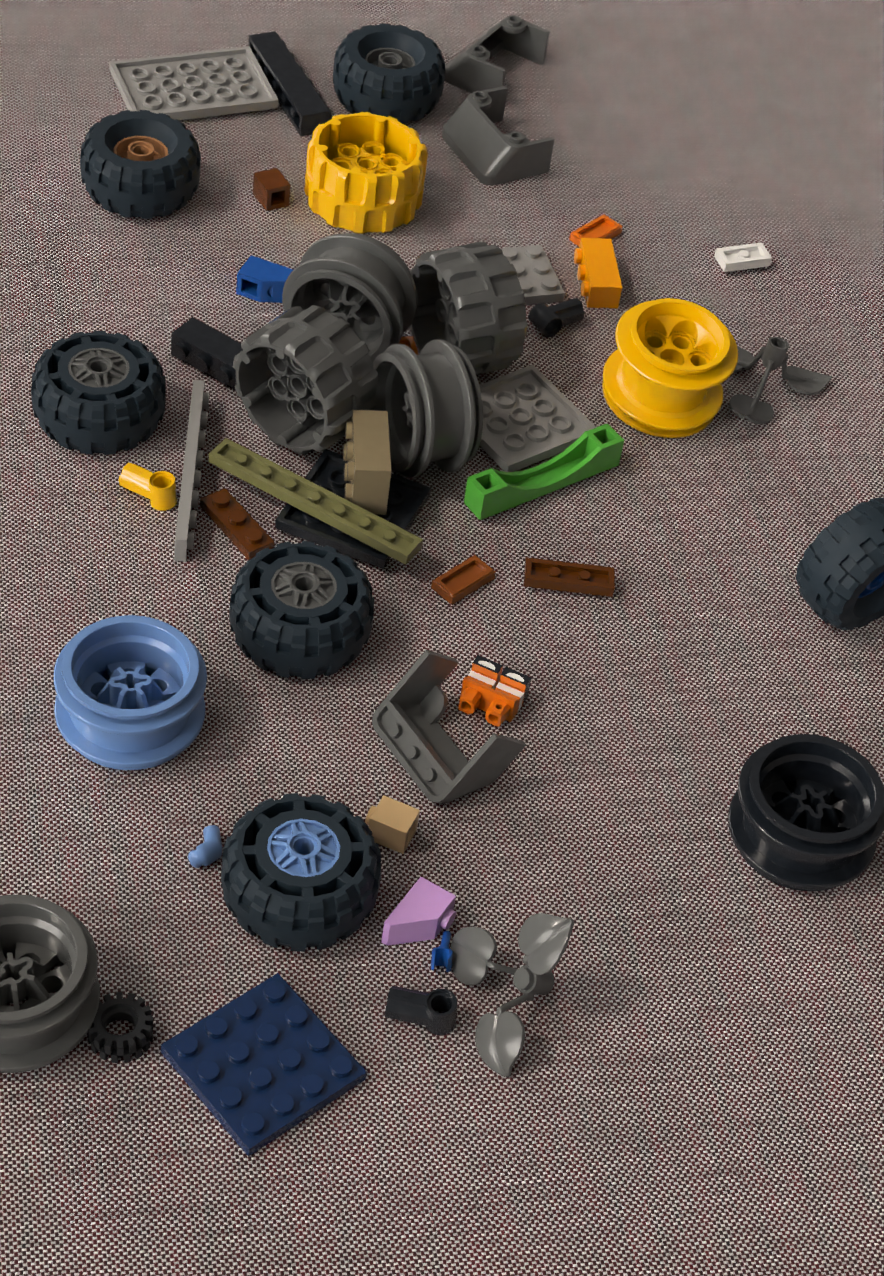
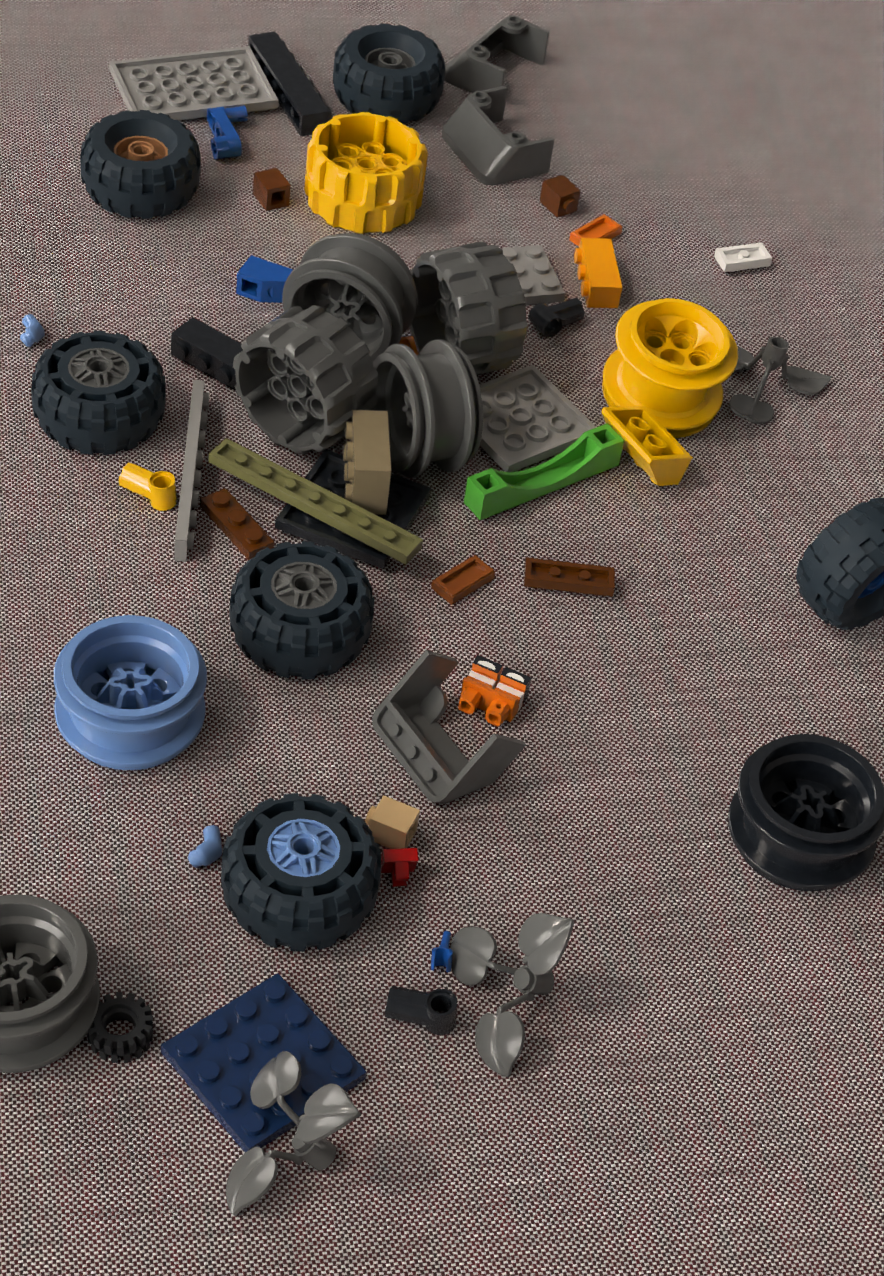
lavender slope [381,877,457,946] -> none
none -> medium blue arm [20,314,45,347]
none -> blue beam [207,105,248,160]
none -> dark grey plant [226,1051,361,1217]
none -> red tile [381,848,418,887]
none -> reddish brown brick [539,174,581,218]
none -> yellow slope [601,406,693,486]

